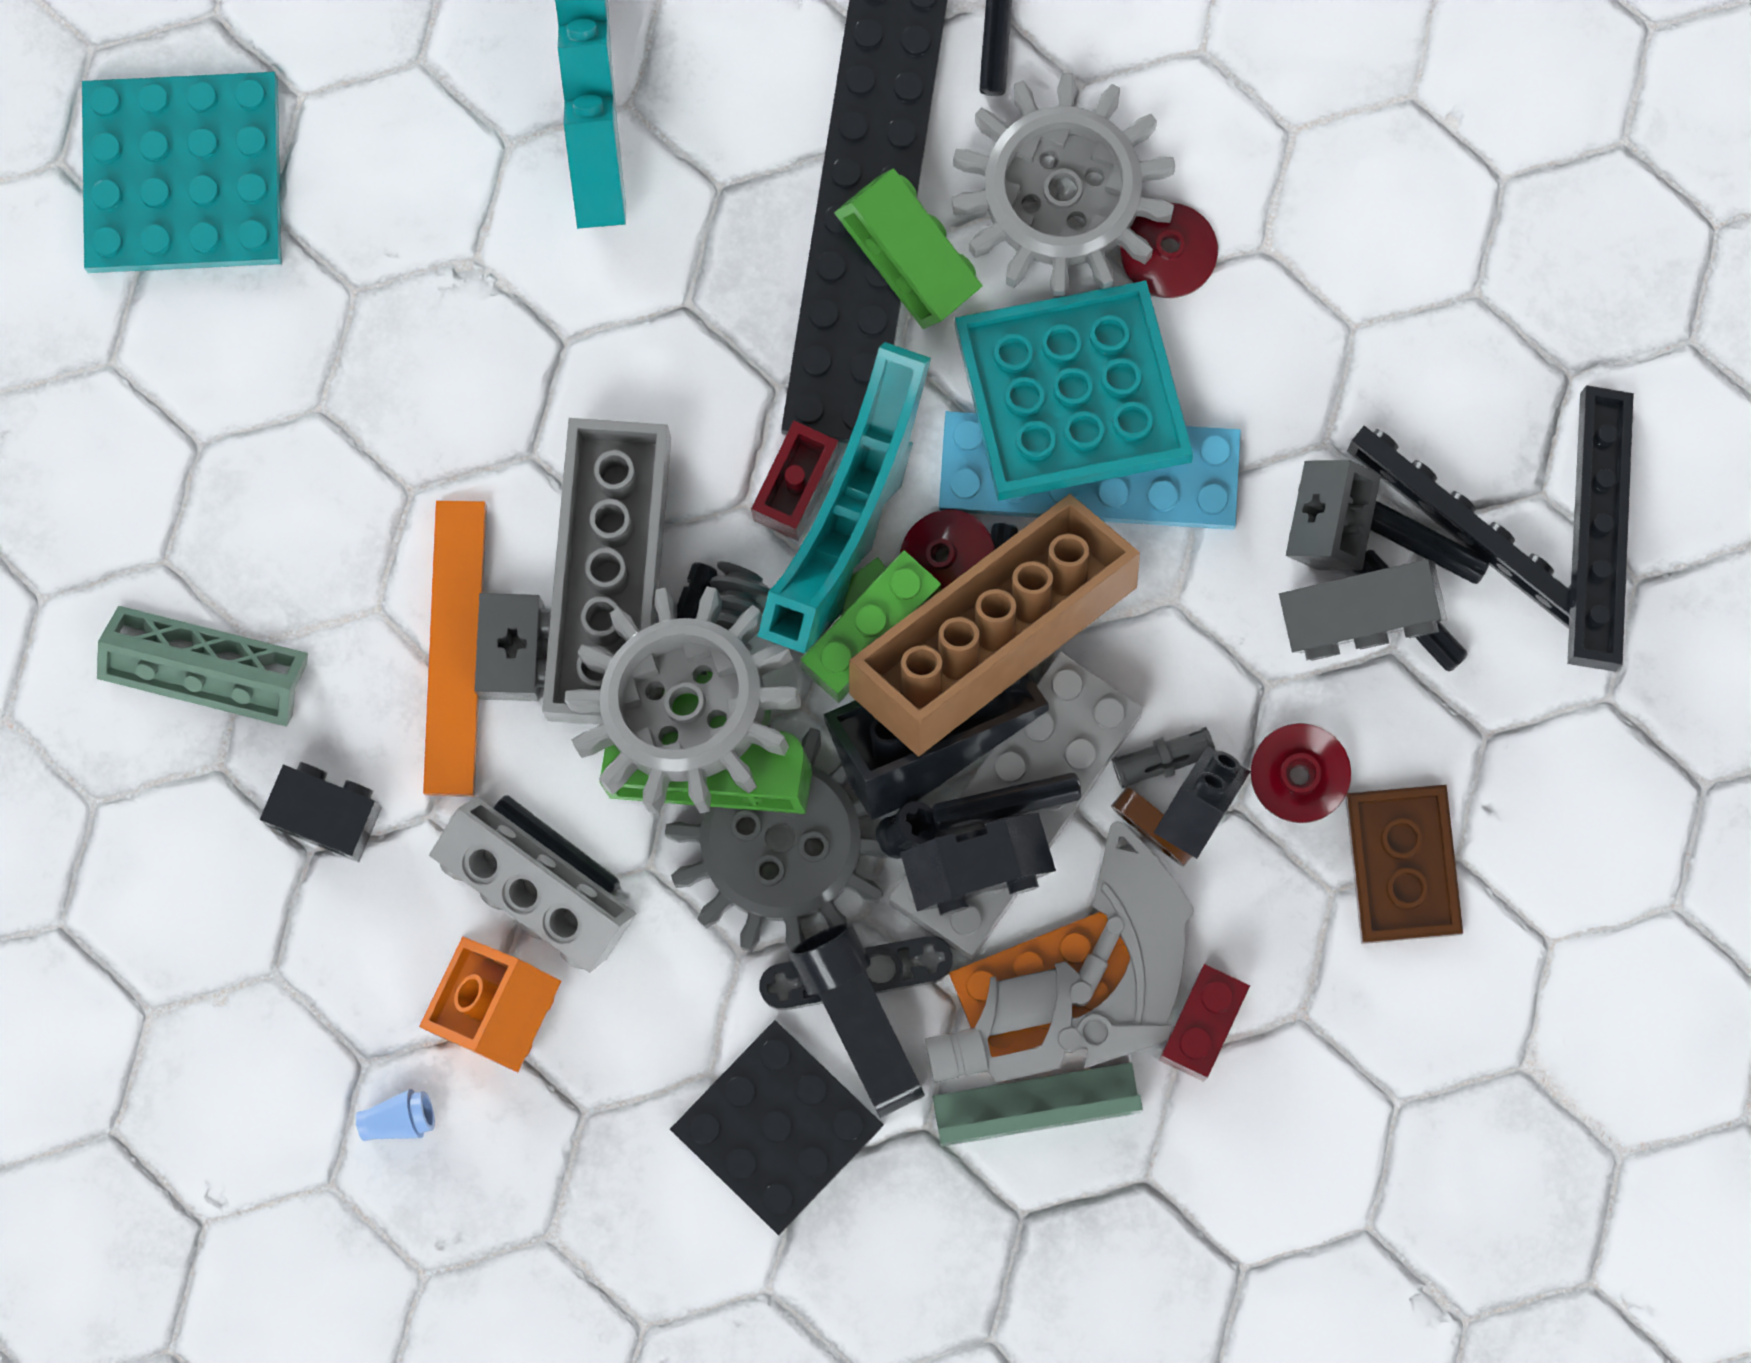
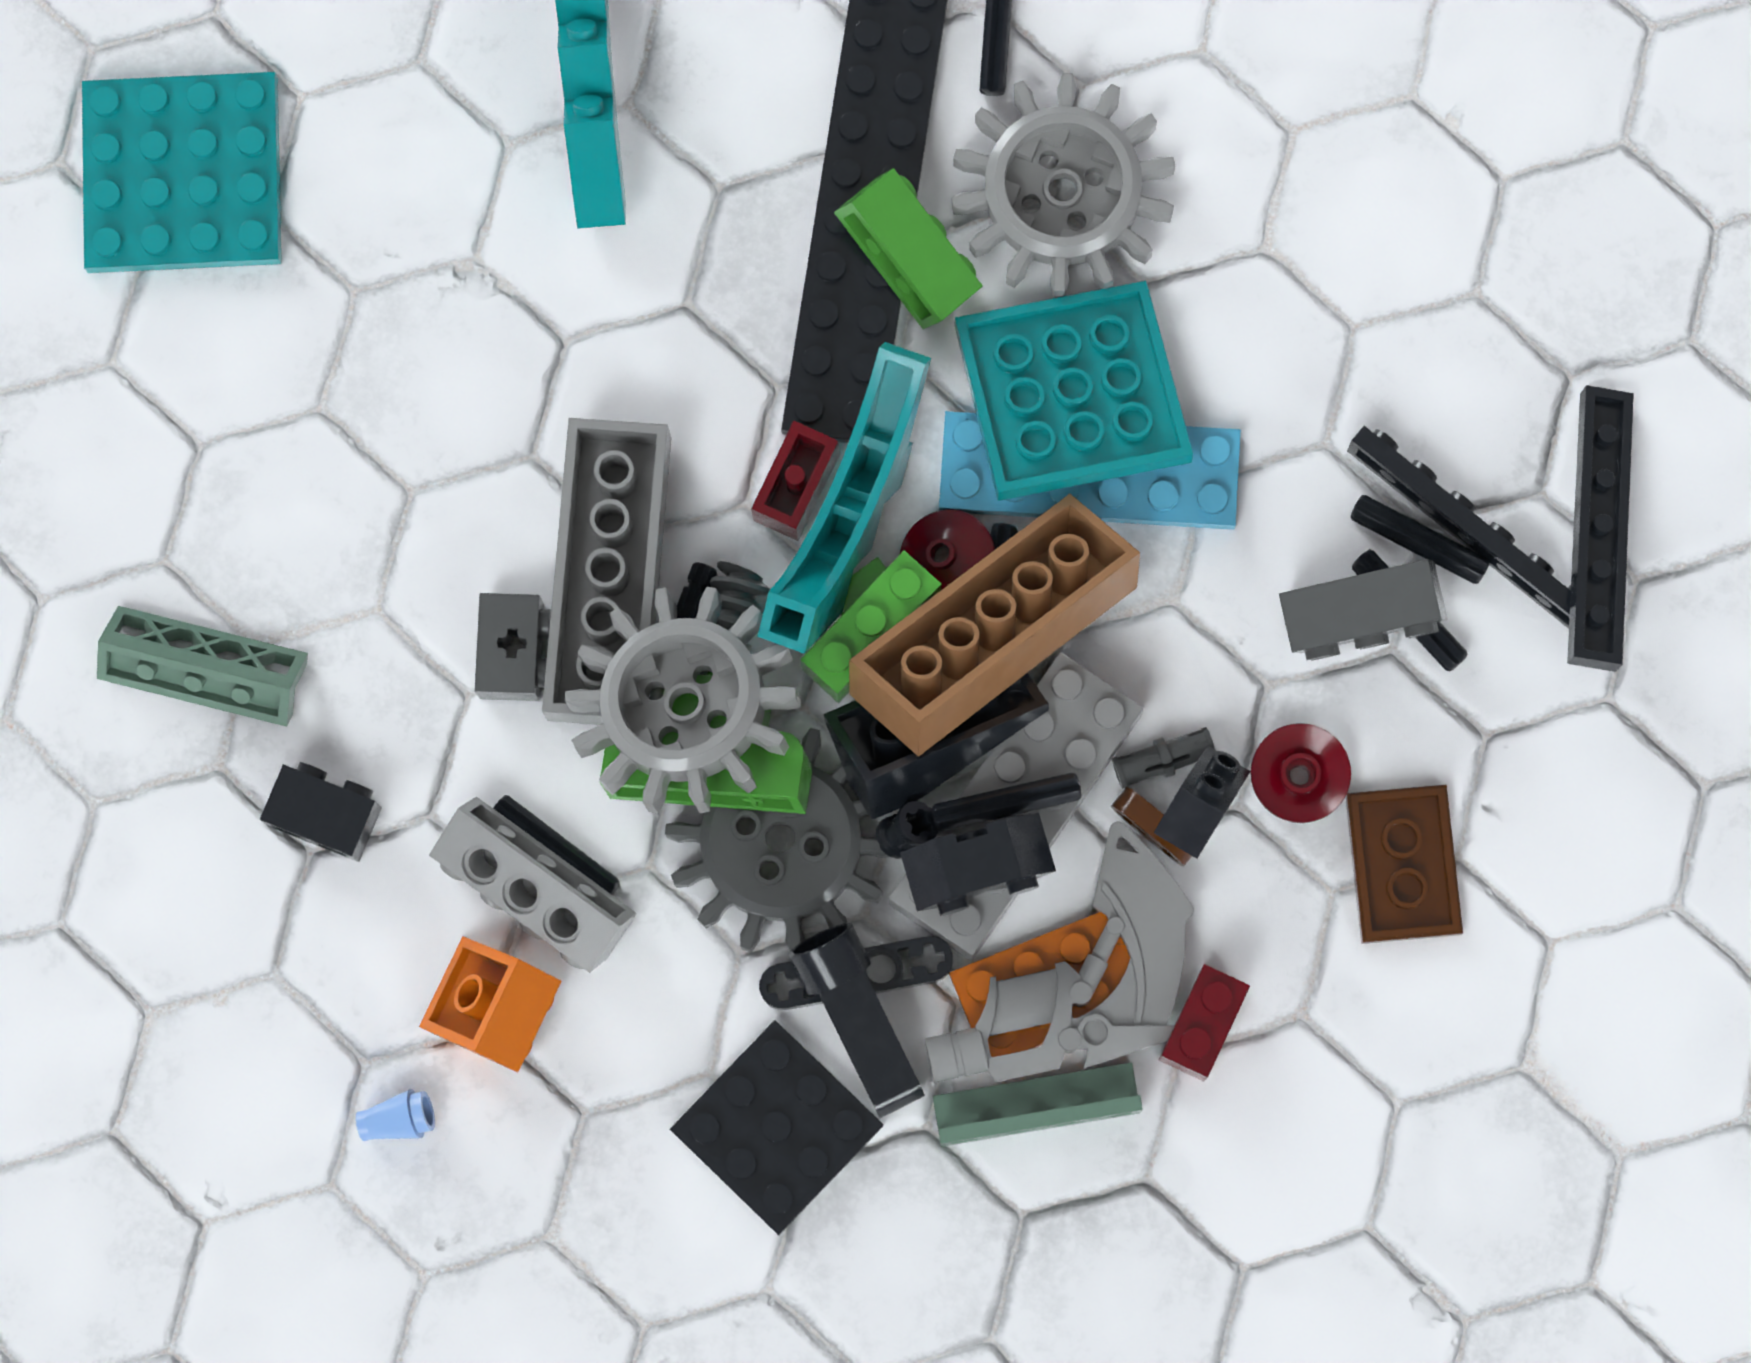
orange tile [423,500,487,797] -> none
dark red dish [1120,203,1218,298] -> none
dark grey brick [1285,460,1381,570] -> none

